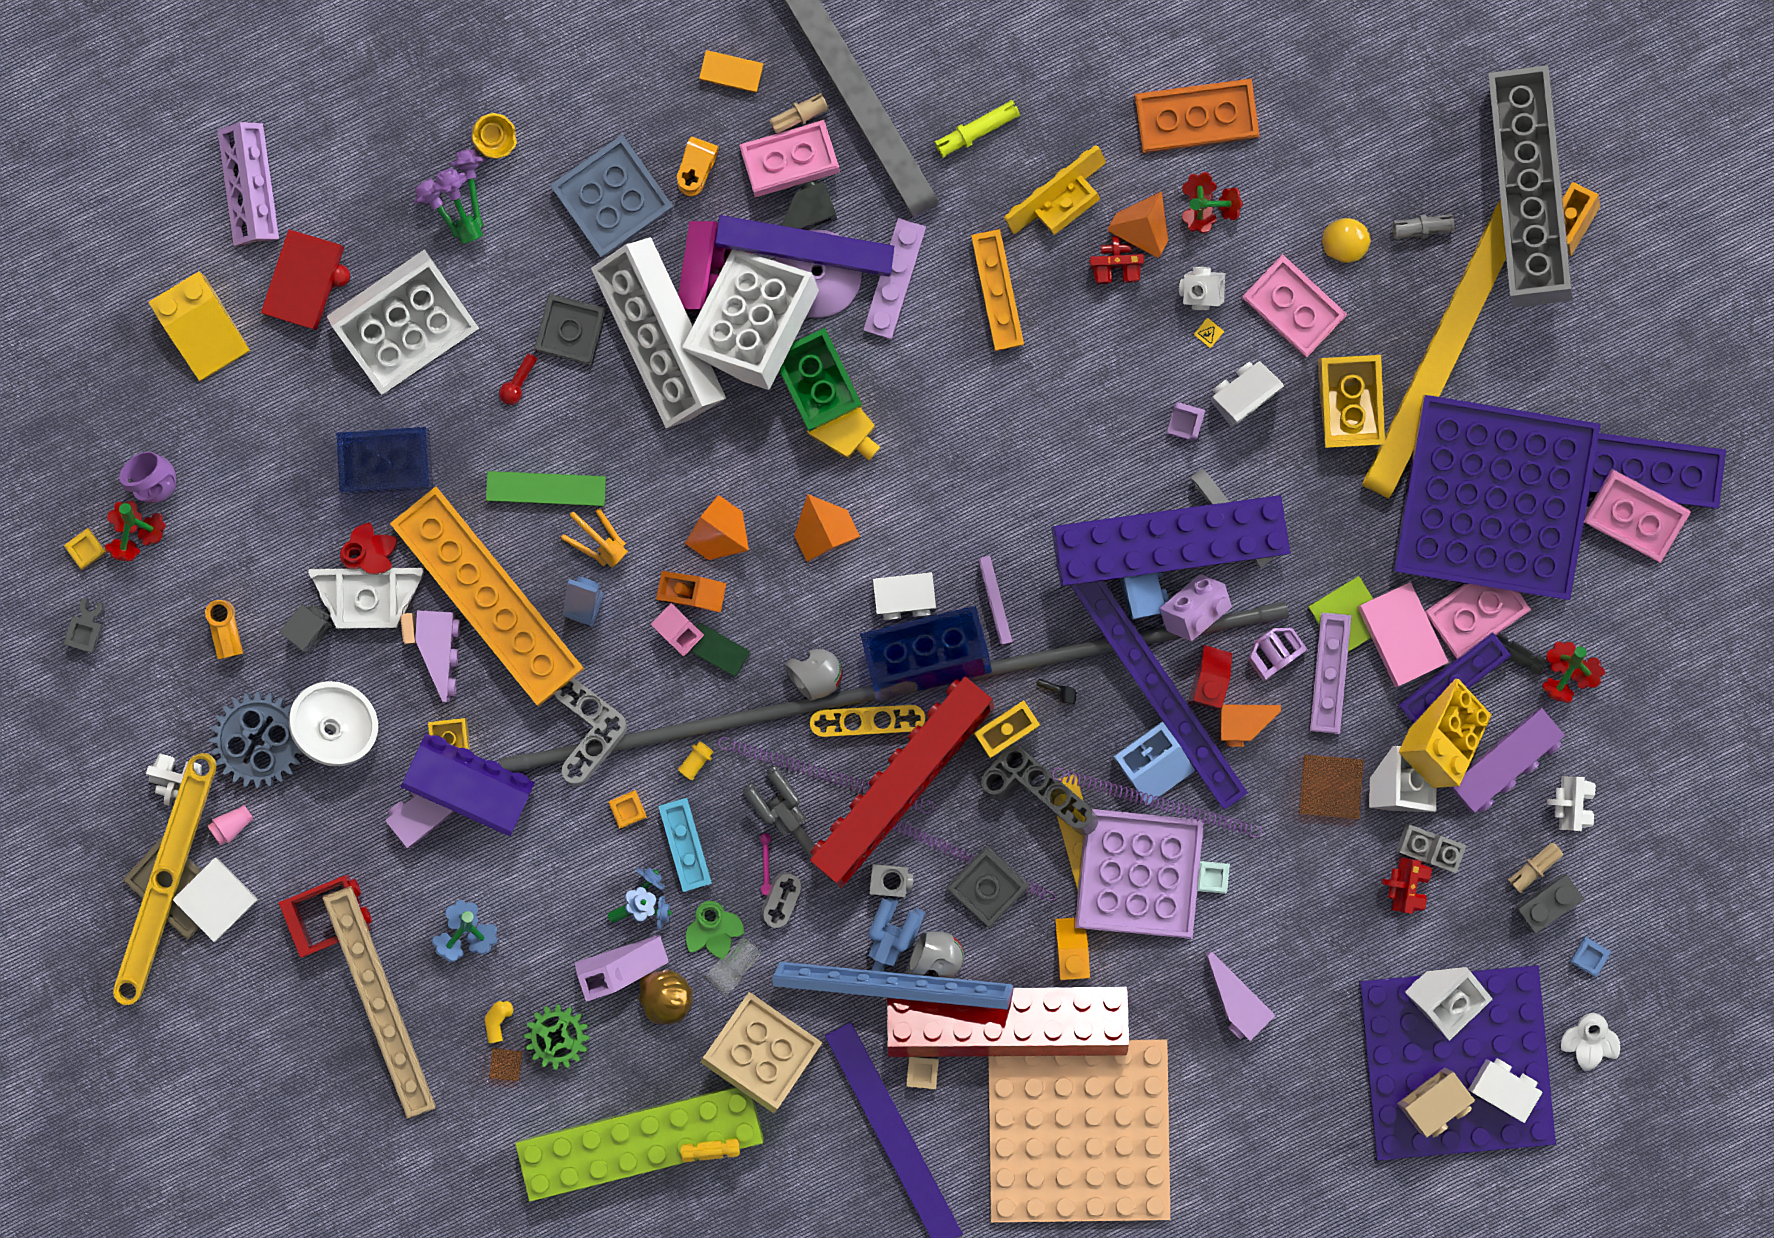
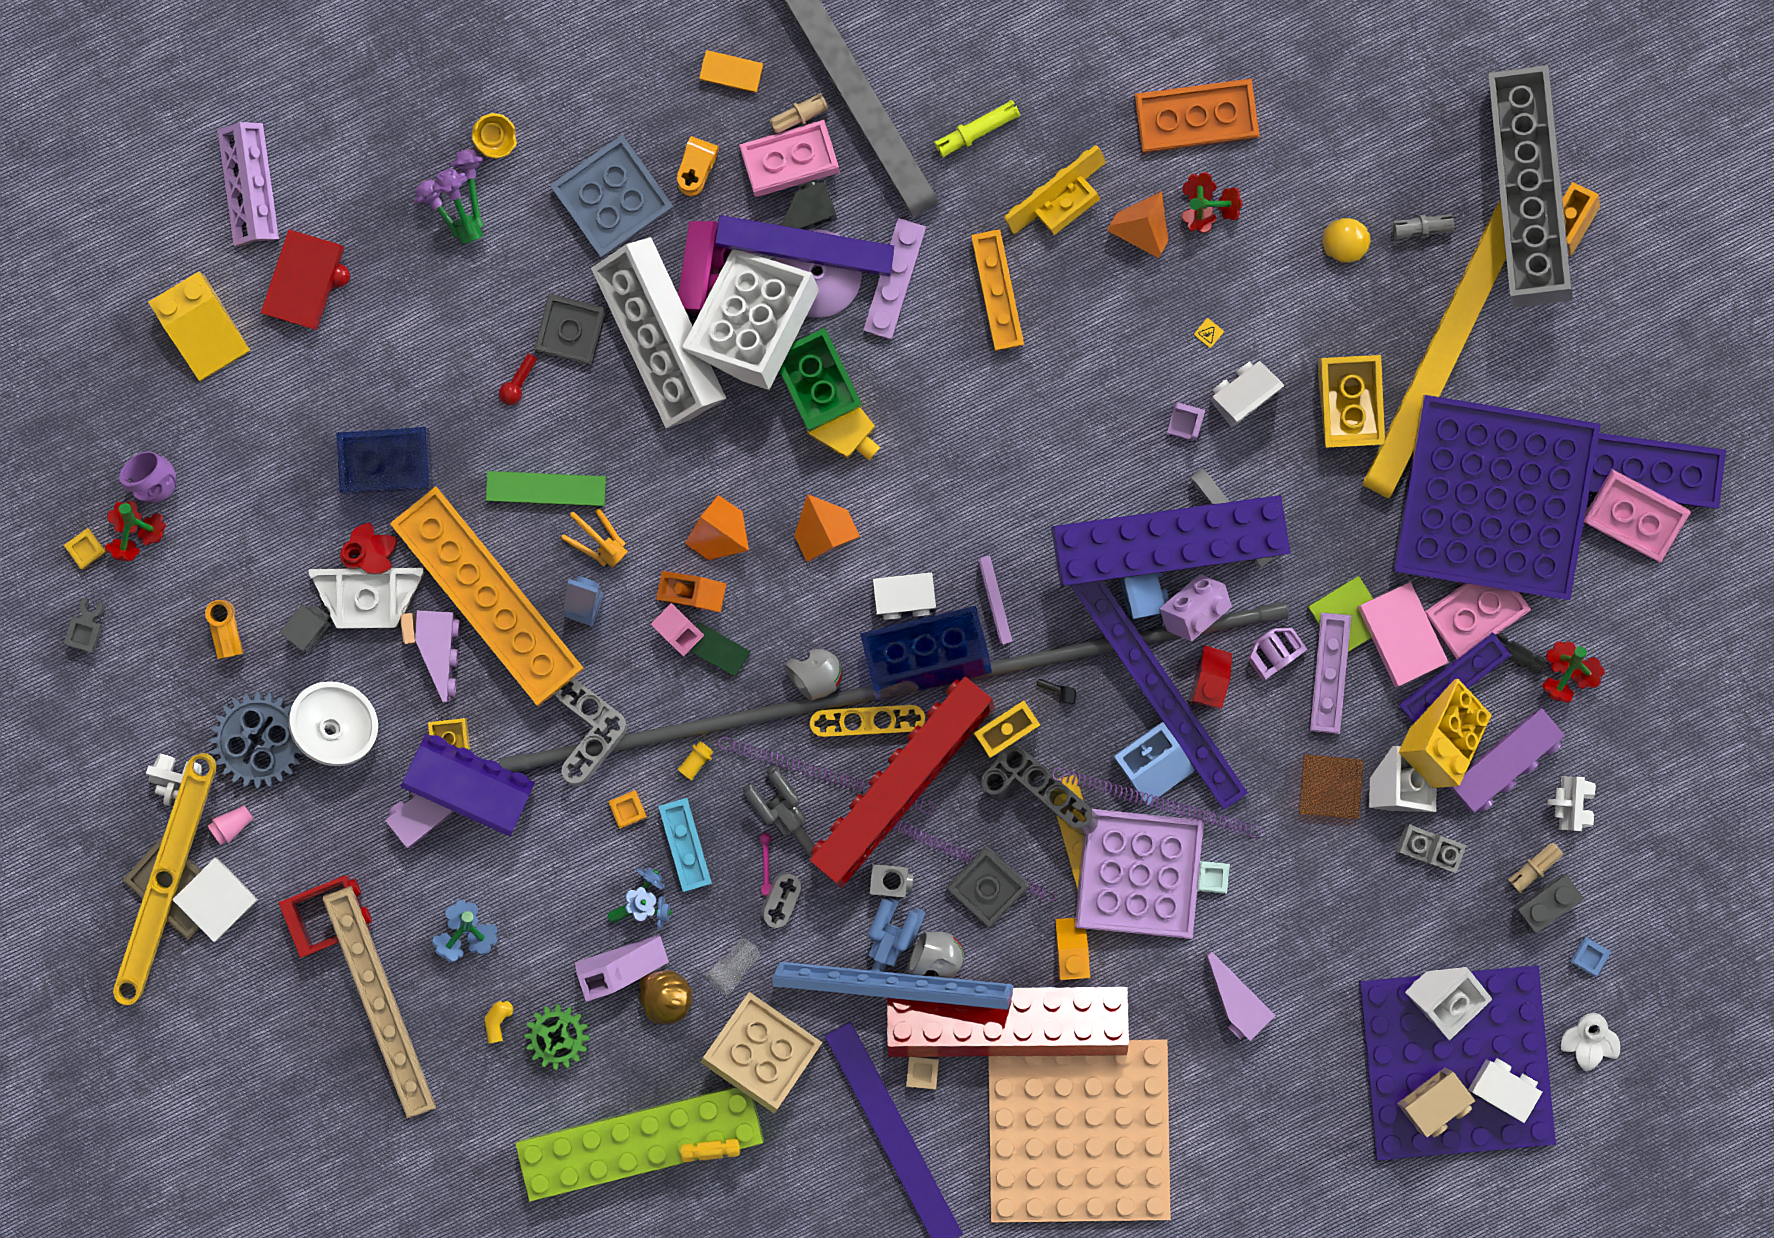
white slope [327,249,479,395] -> none
clear orange tile [489,1048,523,1081] -> none
bright green plate [686,901,744,959] -> none
red hips [1089,236,1144,285] -> none
white brick [1179,267,1225,310] -> none
orange slope [1219,705,1281,747] -> none
bright pink tile [1242,254,1347,358] -> none
red hips [1381,857,1432,914] -> none

